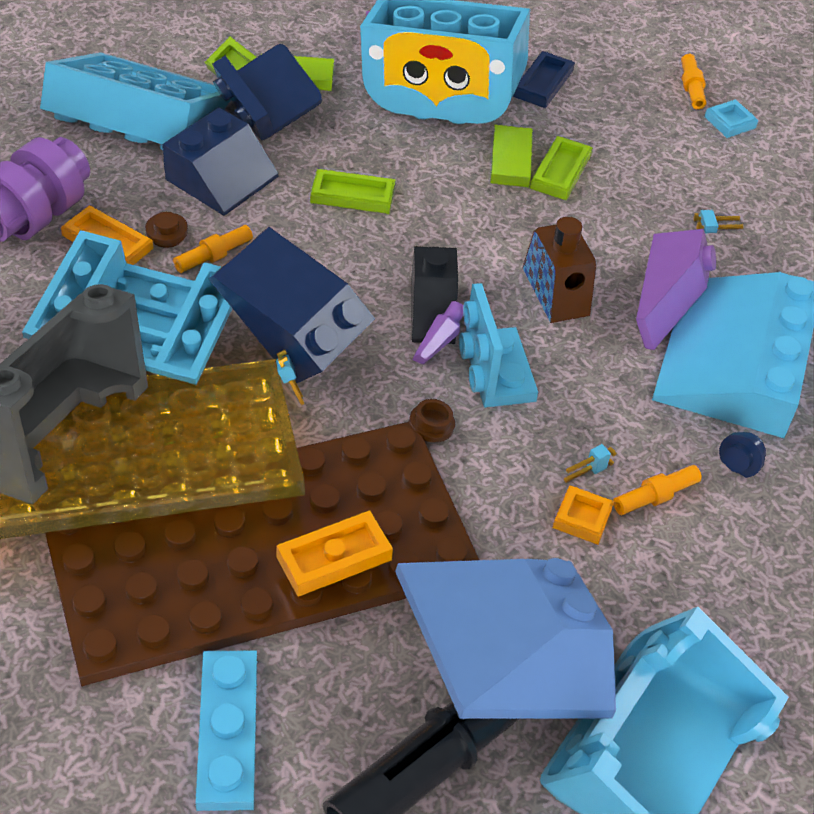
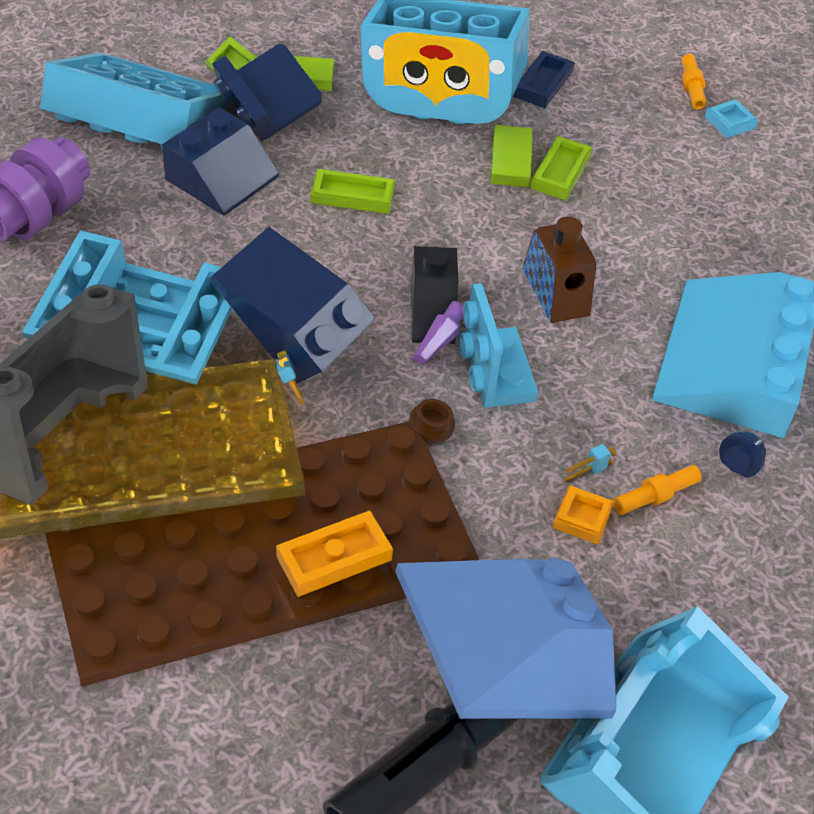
light orange tile [61,205,154,265] -> none
reddish brown plate [145,212,188,248] -> none
light orange bar [173,225,253,273] -> none
medium azure plate [196,651,257,811] -> none
medium lavender slope [636,229,716,350] -> none
piece [693,210,744,233] -> none

